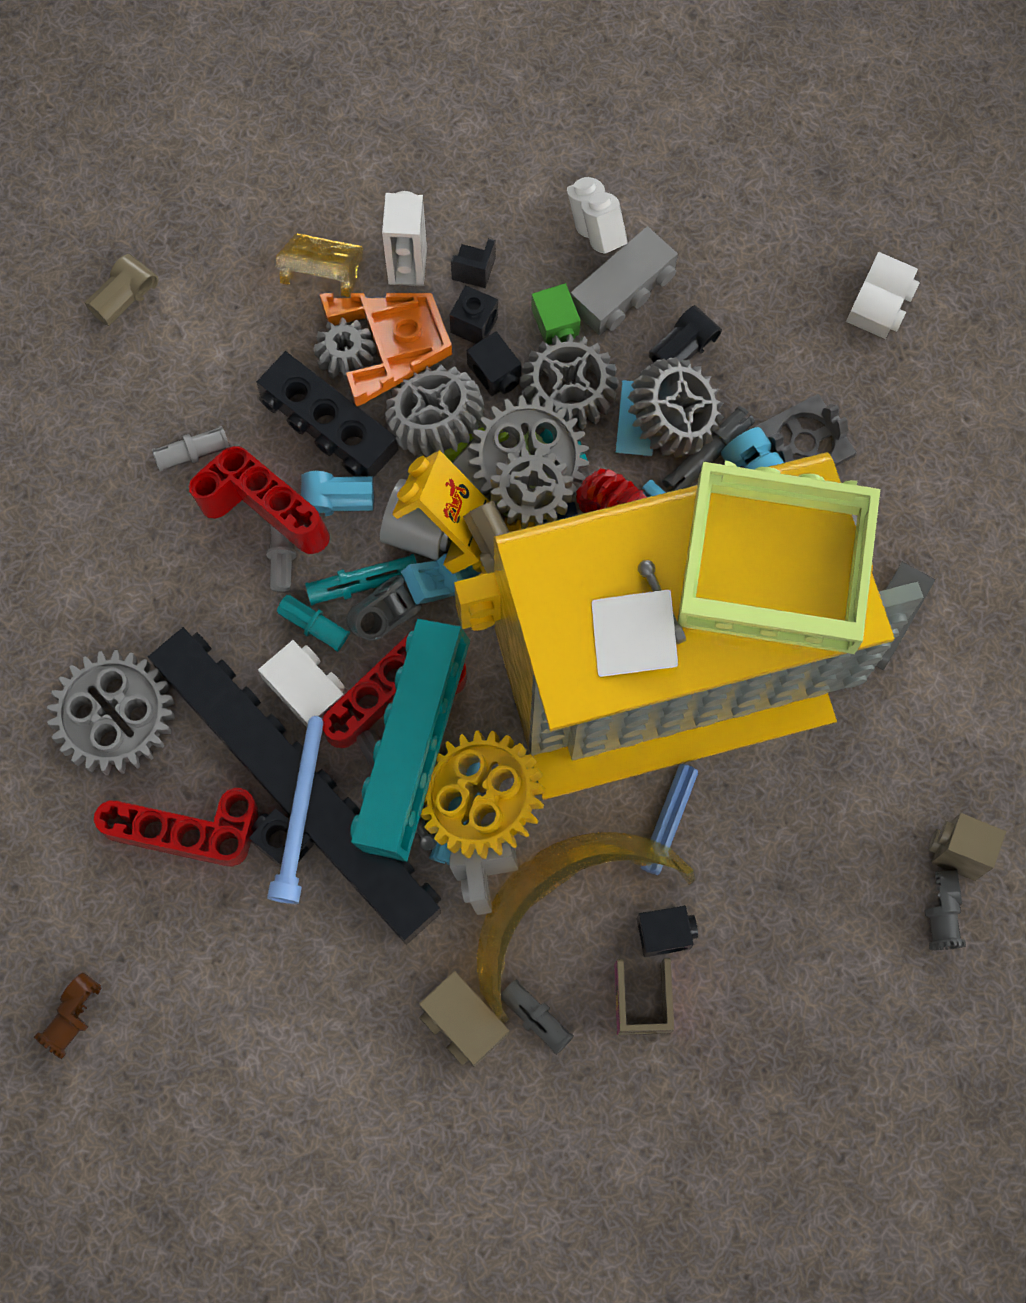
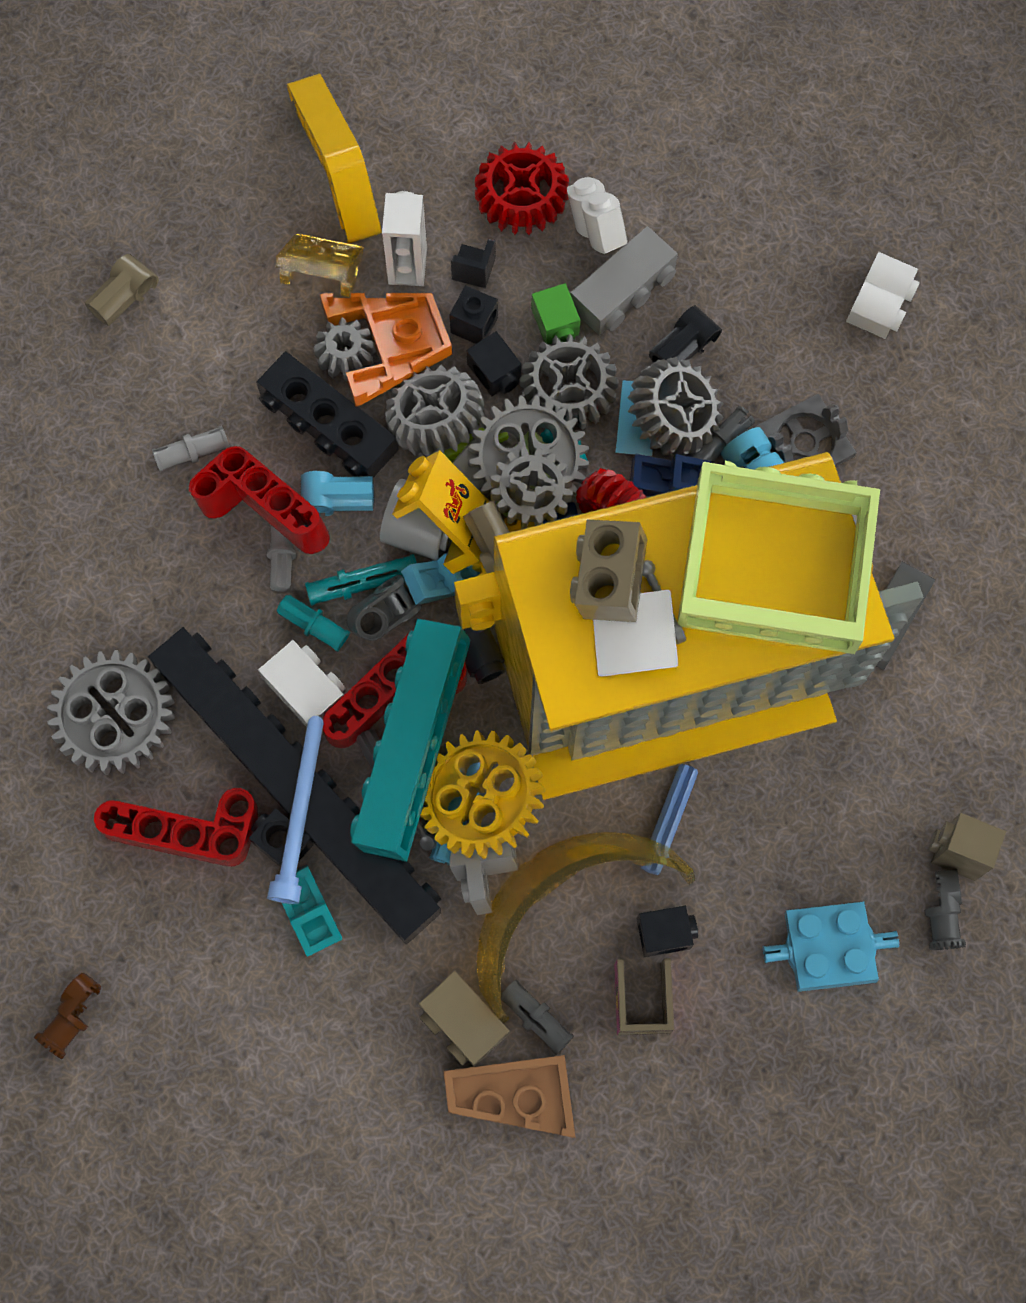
none -> teal slope [282,865,343,957]
none -> yellow beam [287,73,382,244]
none -> medium nougat wing [444,1055,576,1138]
none -> black brick [464,627,505,684]
none -> red gear [475,141,569,236]
none -> dark tan brick [570,519,647,622]
none -> dark blue slope [630,454,711,496]
none -> medium azure plate [763,902,899,992]

